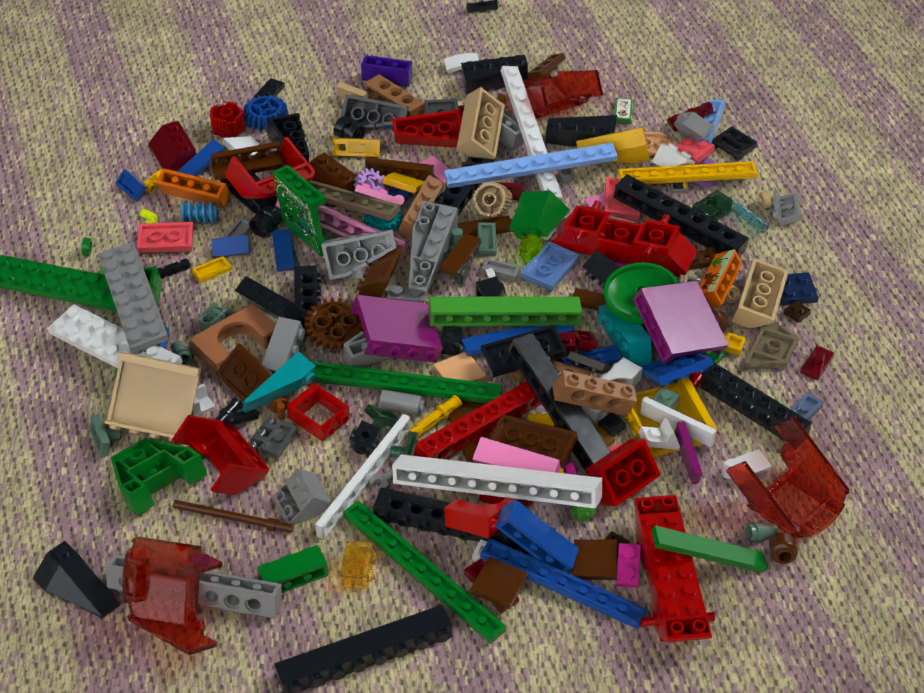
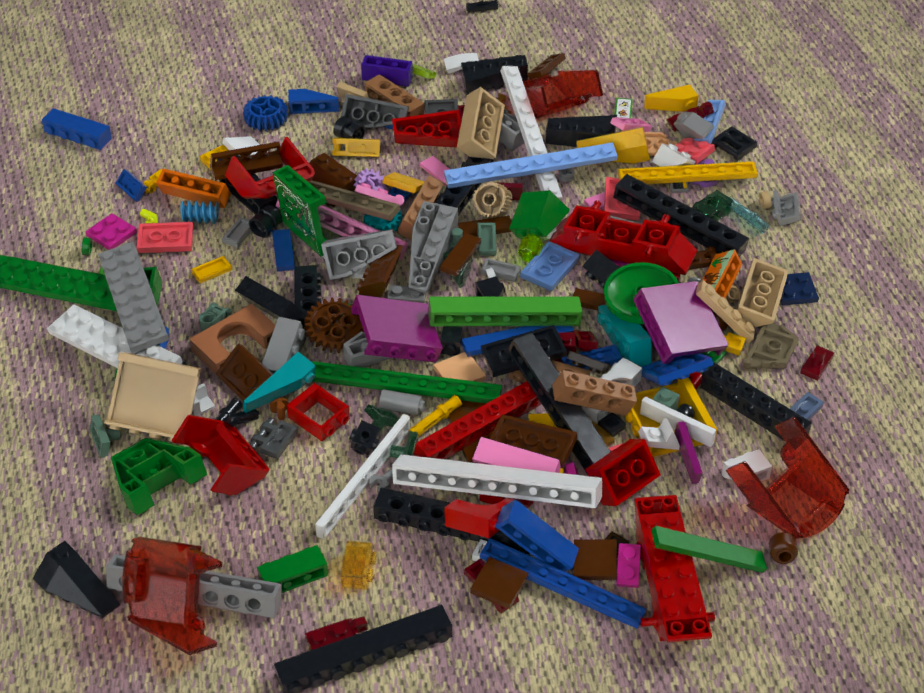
dark red slope [148,121,196,171] -> none
black axle [157,258,190,279] -> none
sand green cone [171,341,192,365] -> none
reddish brown bar [173,500,294,533] -> none
blue tile [177,139,226,176] -> none
red brick [210,101,245,138] -> none
blue tile [211,235,250,257] -> none
black plate [254,78,285,98] -> none
black wedge [267,113,309,163] -> none
light grey slope [273,468,331,525] -> none
green plate [343,500,506,644] -> none
reddish brown tile [365,157,434,181] -> none
bright green gear [570,505,596,522] -> none
sand green cone [745,522,778,543] -> none
dark brown plate [784,300,811,323] -> none
none -> blue brick [42,108,112,150]
none -> dark pink plate [85,213,137,250]
none -> blue slope [288,89,339,114]
none -> dark red hinge [305,616,368,650]
none -> lime tile [413,64,437,79]
none -> bright pink tile [610,117,652,132]
none -> yellow slope [644,84,699,112]
none -> black bush [676,404,695,418]
none -> tan plate [696,280,755,343]

